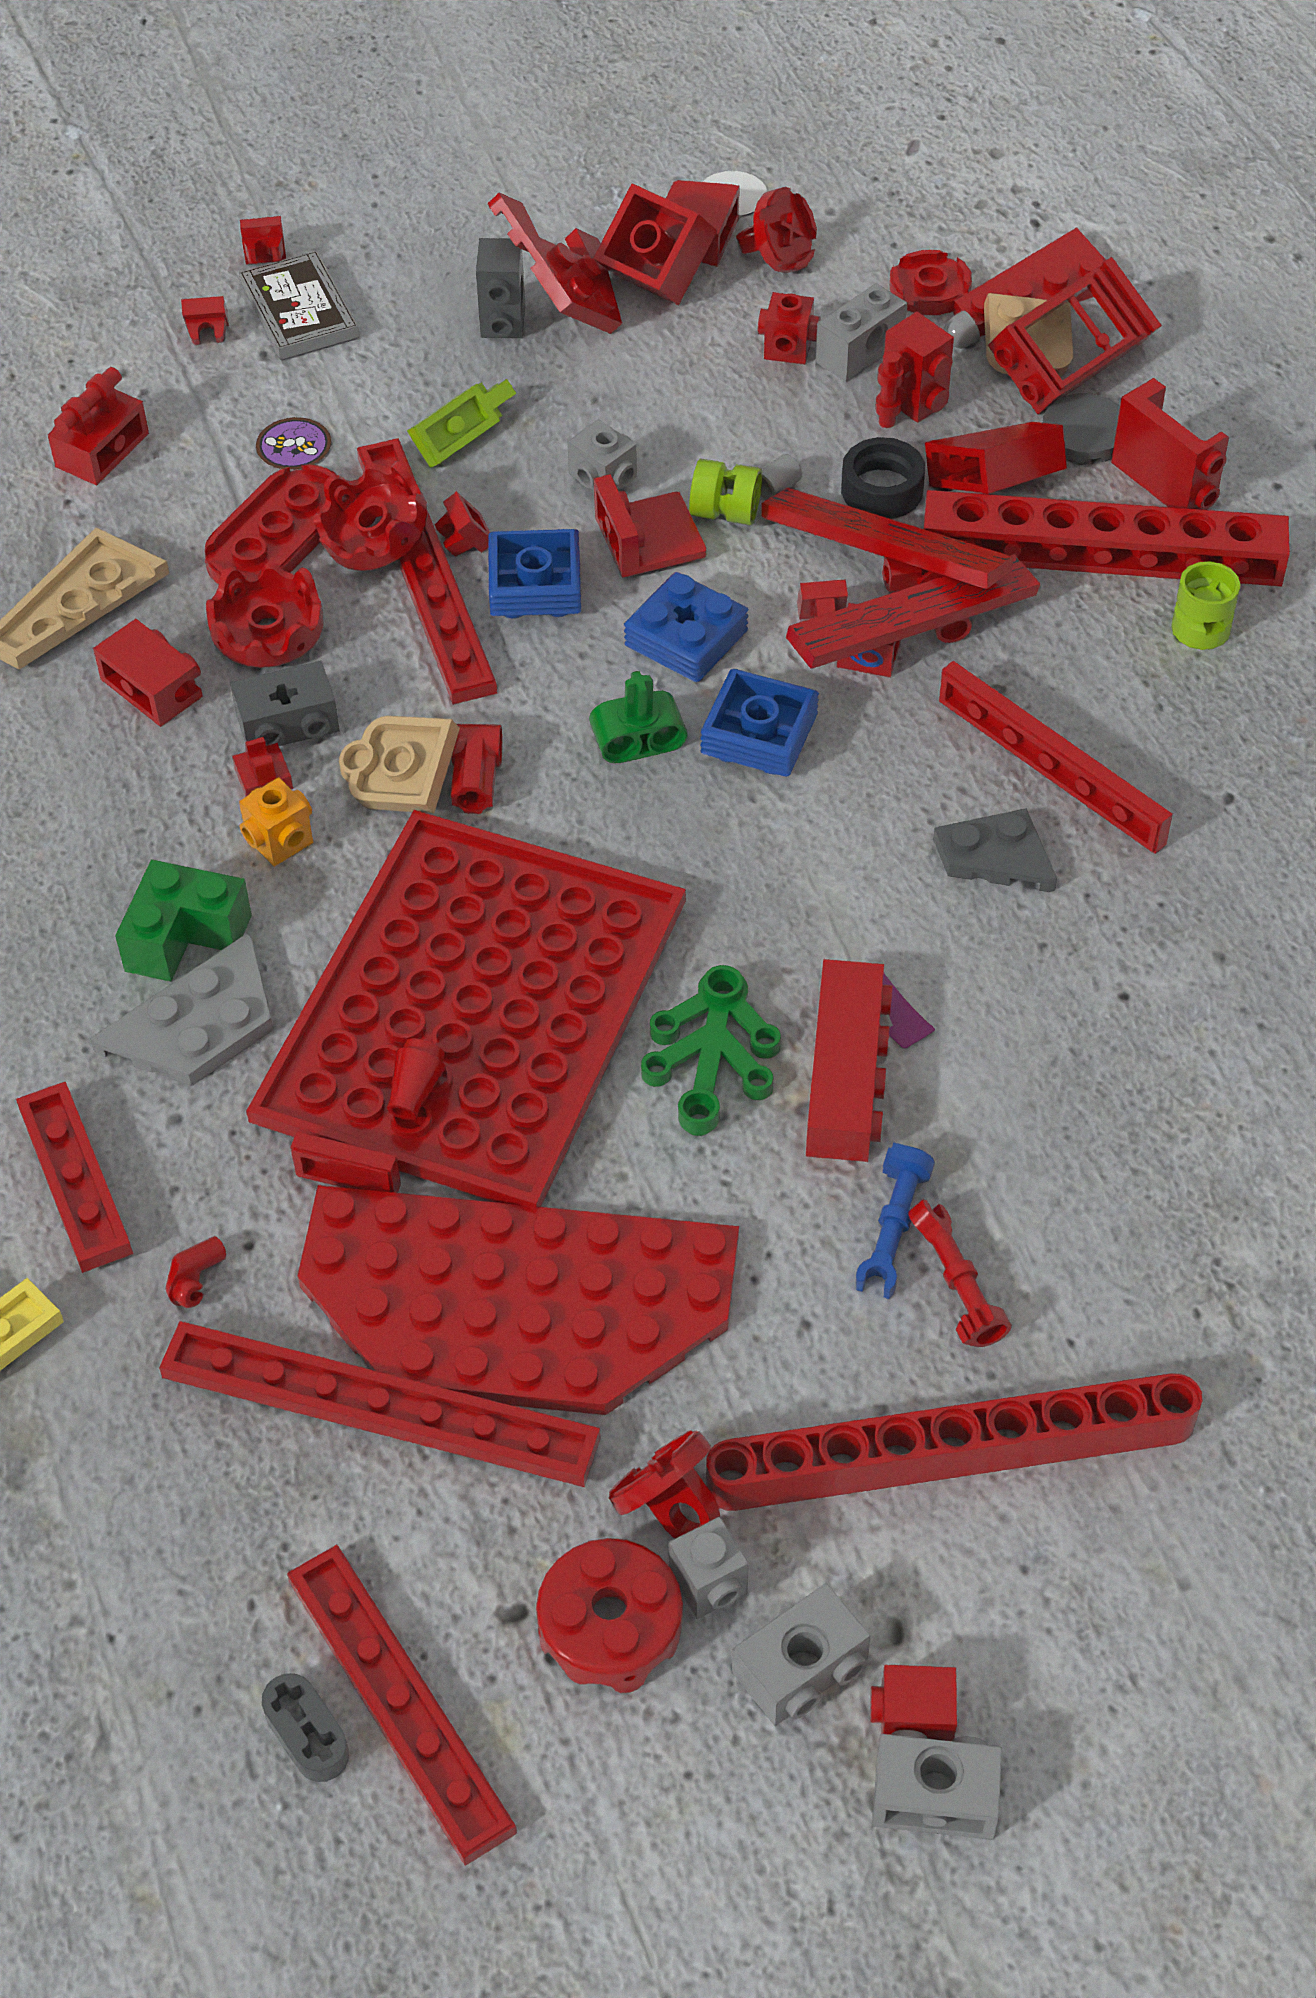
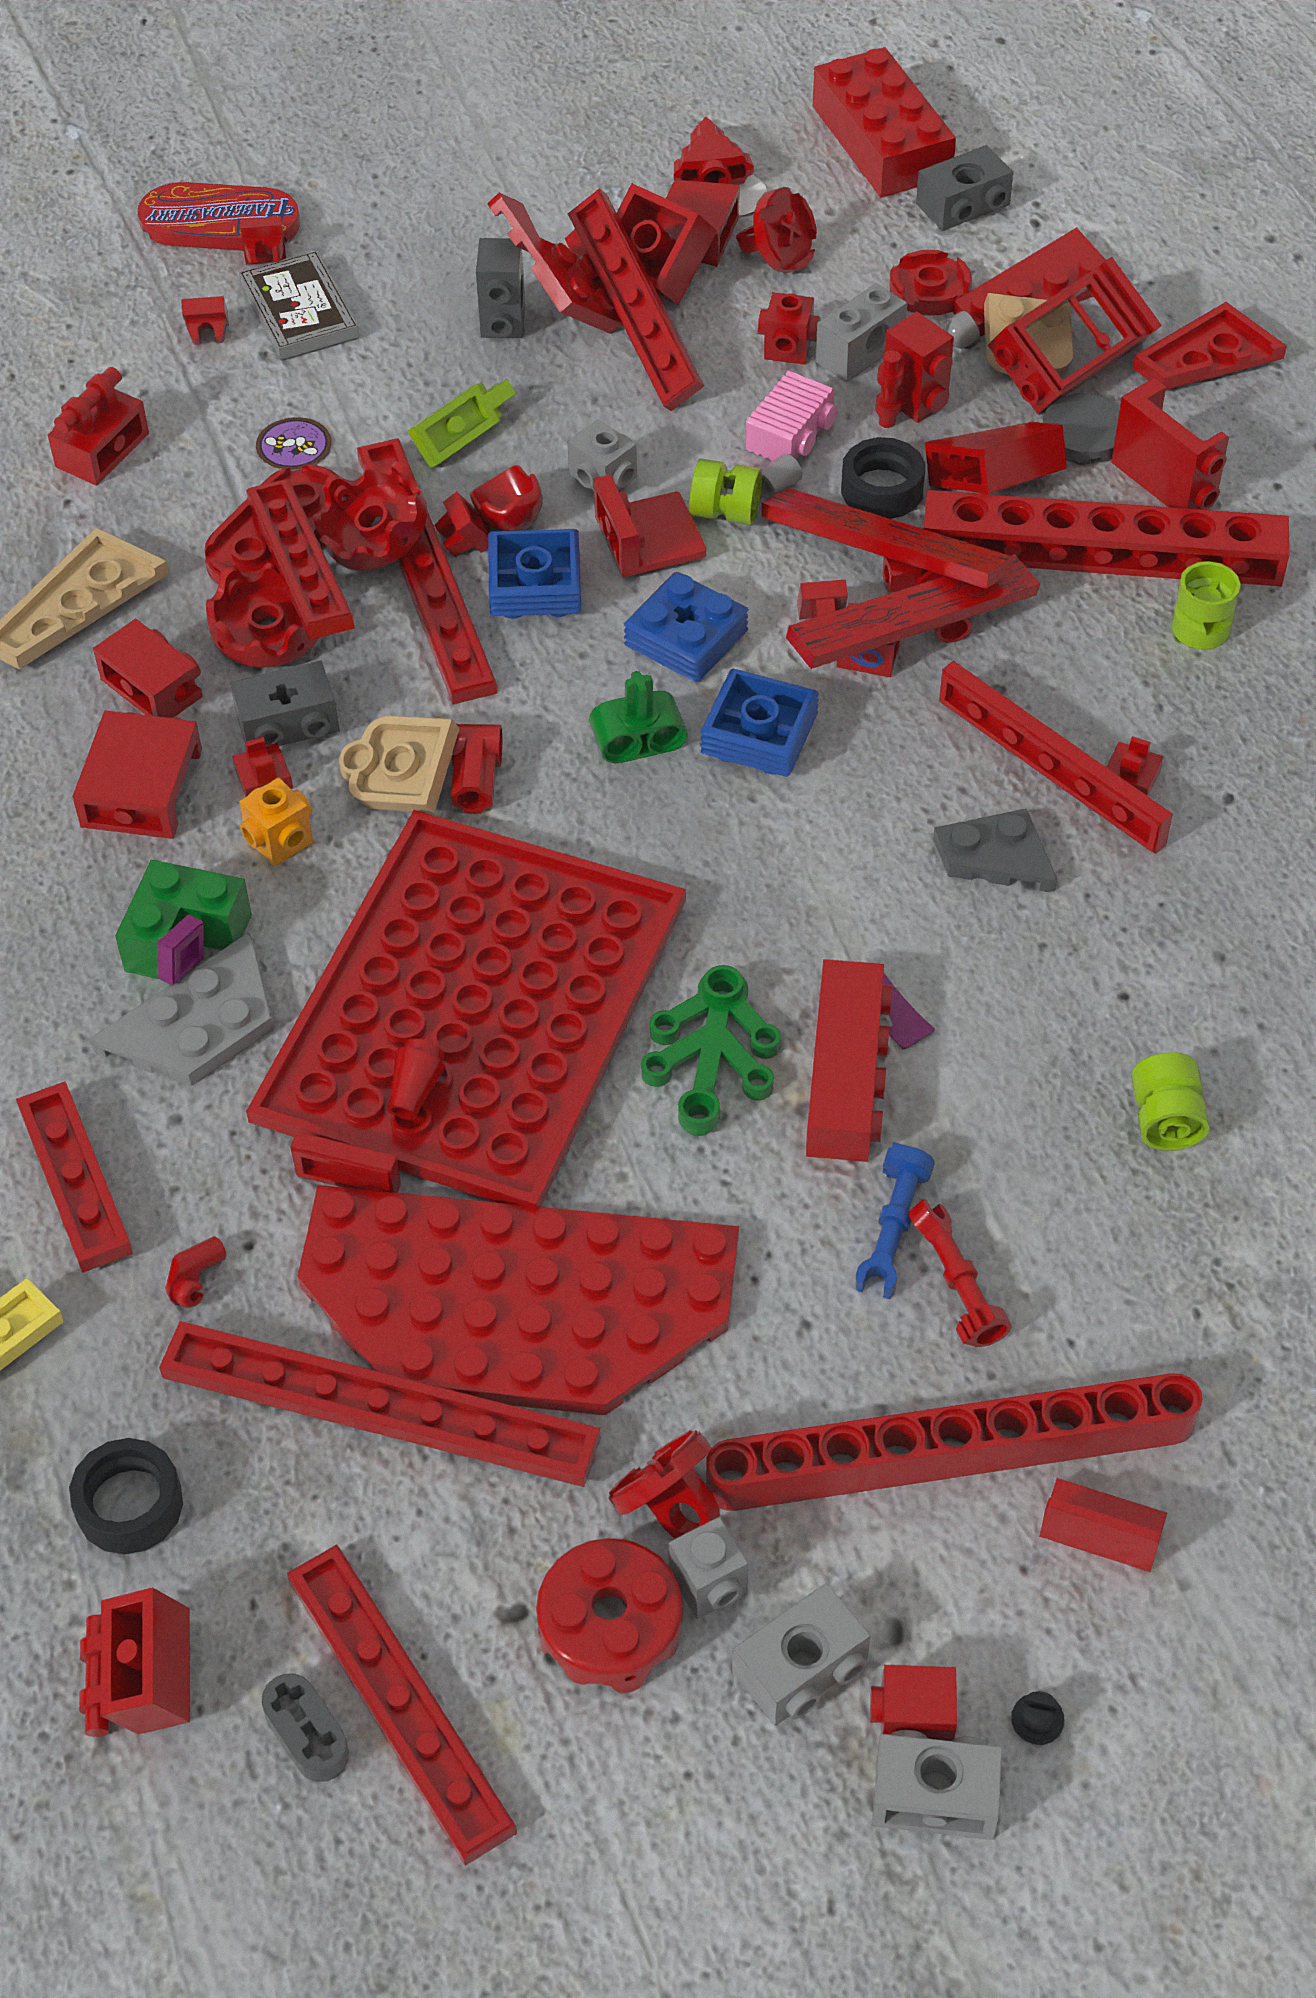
none -> black tyre [69,1438,183,1555]
none -> red panel [72,710,202,839]
none -> red brick [79,1587,190,1737]
none -> red tile [138,182,300,251]
none -> magenta tile [158,914,204,986]
none -> red tile [246,479,355,640]
none -> red hair [470,465,543,531]
none -> red tile [567,188,704,411]
none -> red rock [674,117,754,185]
none -> bright pink brick [746,370,837,462]
none -> red brick [813,47,956,198]
none -> dark grey brick [916,145,1014,231]
none -> black piece [1011,1691,1064,1745]
none -> red panel [1039,1478,1167,1572]
none -> red tile [1107,736,1164,796]
none -> lime wheel [1131,1052,1210,1151]
none -> red wing [1133,302,1287,390]

